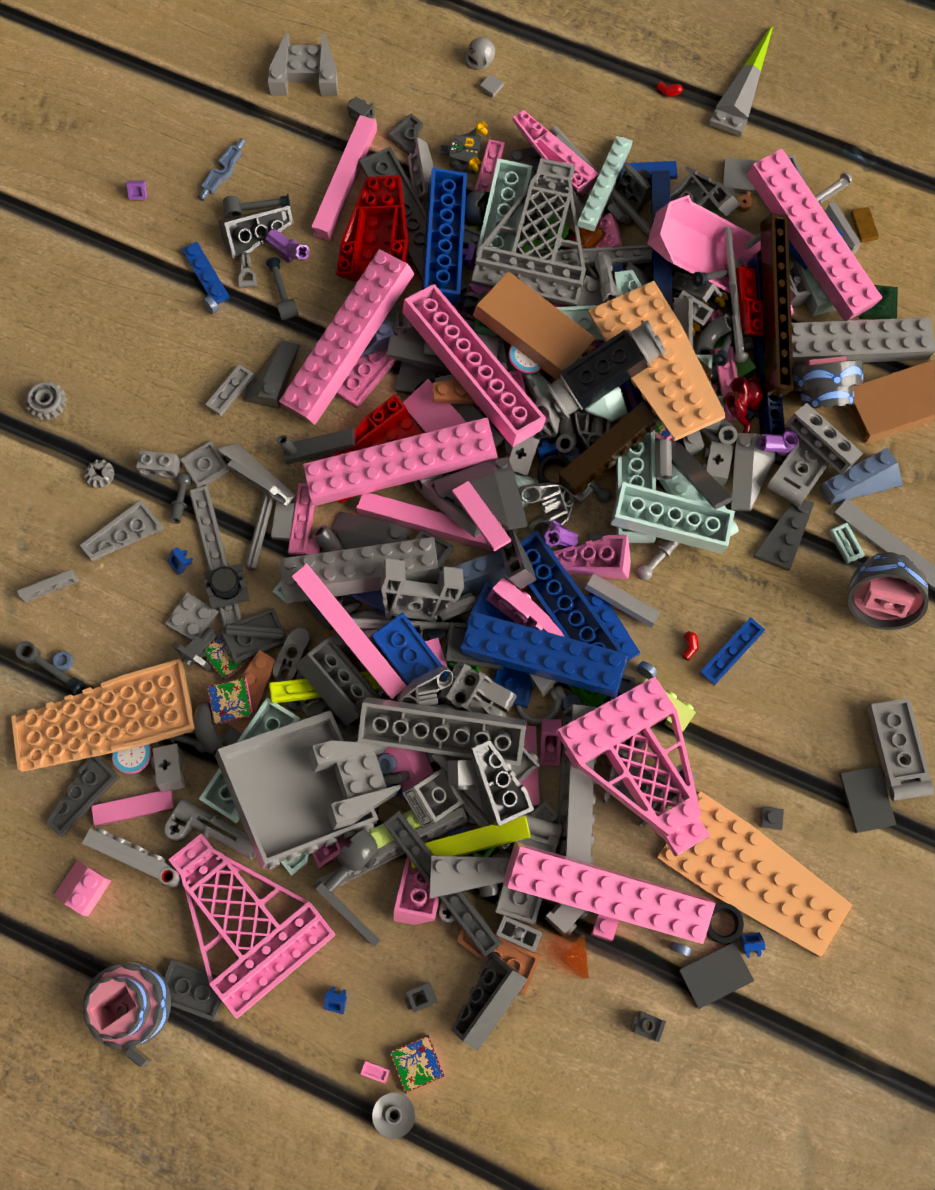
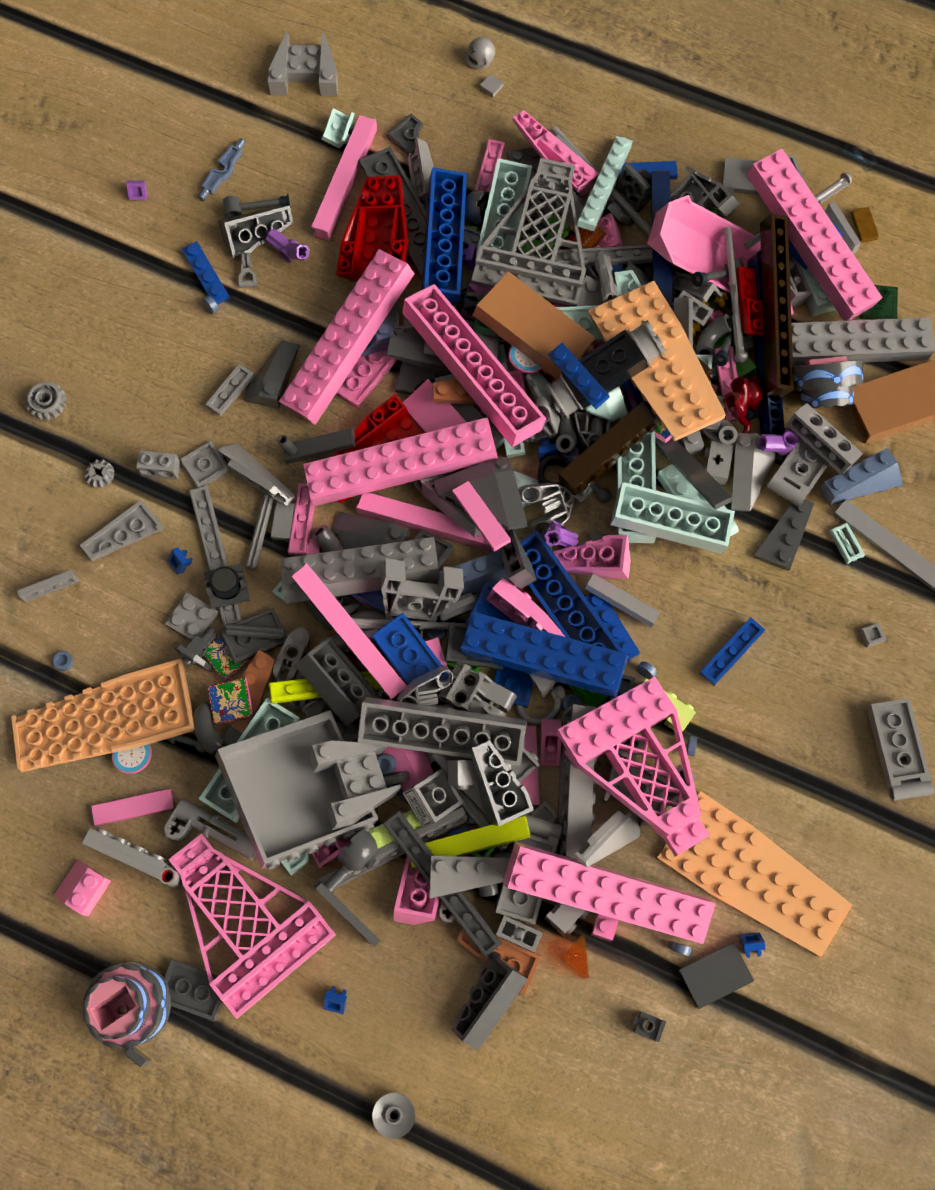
dark grey piece [16,641,84,694] -> none
dark grey wing [46,756,120,837] -> none
light grey brick [151,744,185,792] -> none
dark grey pin [170,473,192,524] -> none
dark grey piece [266,257,299,320] -> none
dark grey brick [347,97,375,121] -> none
bright pink piece [360,1061,390,1083] -> none
tile [389,1035,444,1093] -> none
dark grey brick [404,982,438,1013] -> none
dark grey torso [440,121,488,174] -> none
light grey brick [506,437,539,476] -> none
light grey pin [637,540,680,580] -> none
light grey axle [655,439,672,481] -> none
red arm [656,81,683,97] -> none
red arm [681,631,699,661] -> none
black tyre [706,903,744,944] -> none
light grey plate [709,26,773,137] -> none
nougat piece [737,191,752,212] -> none
dark grey plate [761,807,784,830] -> none
dark grey tile [839,766,897,833] -> none
piece [848,552,928,630] -> none
none -> light aqua bracket [321,108,355,149]
none -> blue plate [548,343,610,410]
none -> light grey wedge [574,810,640,867]
none -> sand blue tile [687,736,698,756]
none -> light grey tile [859,622,886,647]

